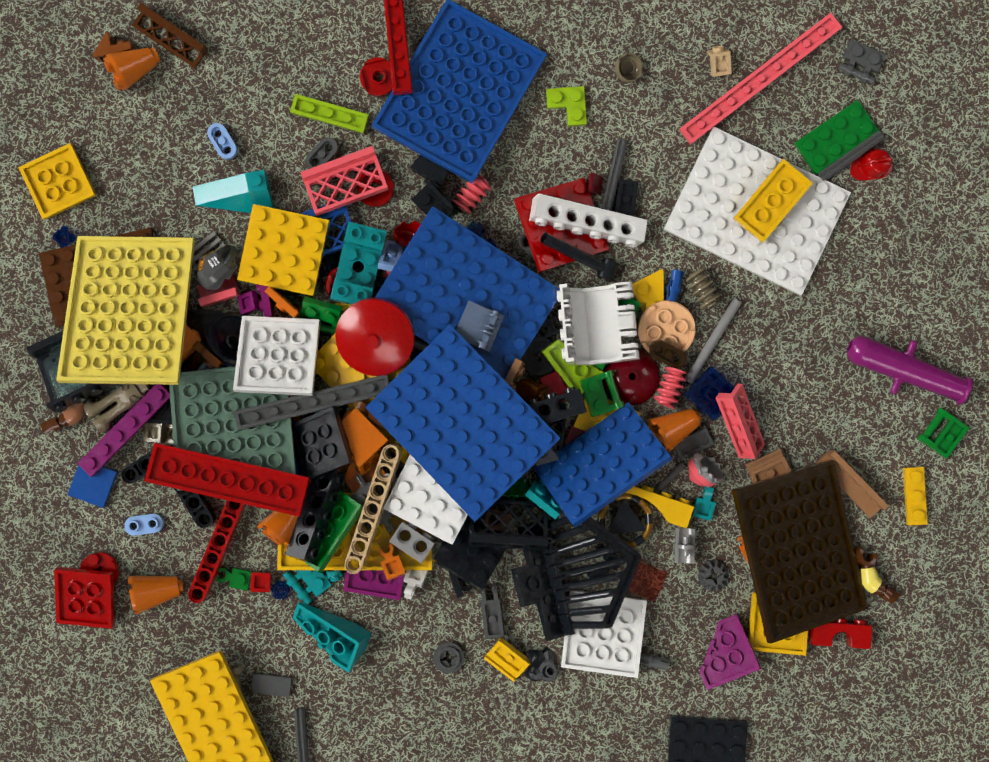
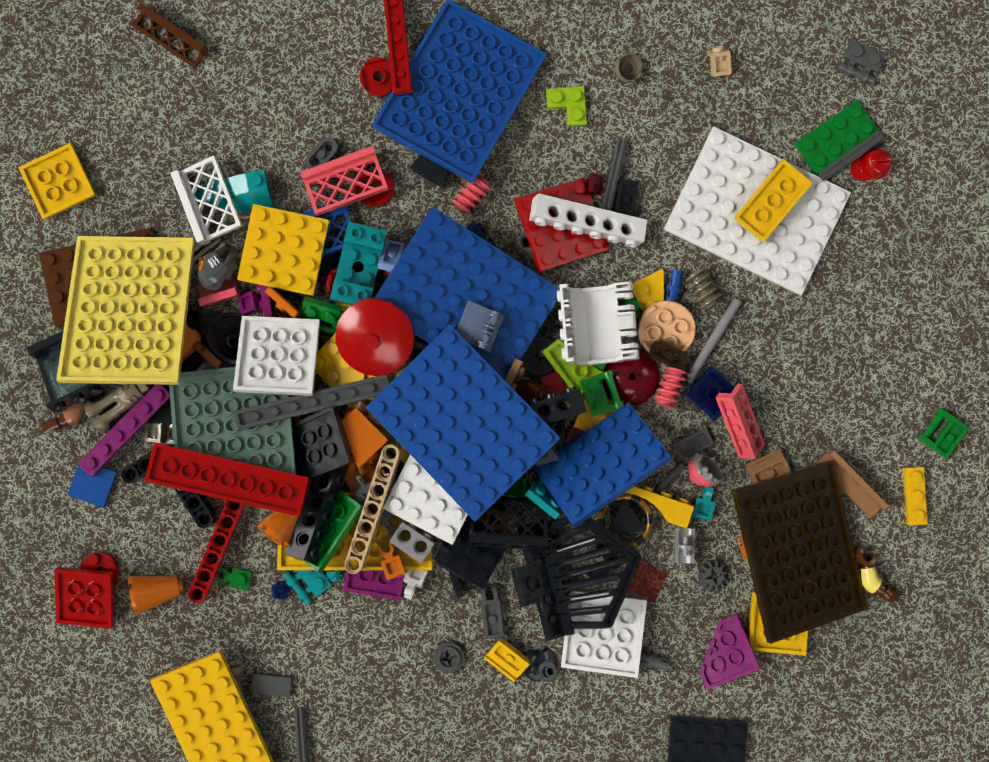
clear blue plate [52,226,76,248] -> none
dark orange slope [93,31,135,62] -> none
orange cone [103,47,160,91] -> none
light blue plate [125,513,164,536] -> none
light blue plate [207,123,238,160] -> none
red plate [250,571,272,592] -> none
lime plate [290,94,369,134] -> none
teal wedge [293,602,372,673] -> none
red hair [393,220,421,247] -> none
black bracket [411,179,454,217] -> none
black piece [540,232,619,282] -> none
orange cone [646,409,701,453] -> none
coral plate [679,13,843,145] -> none
red arch [808,618,872,649] -> none
magenta piece [847,336,973,405] -> none
none -> white fence [171,156,243,246]

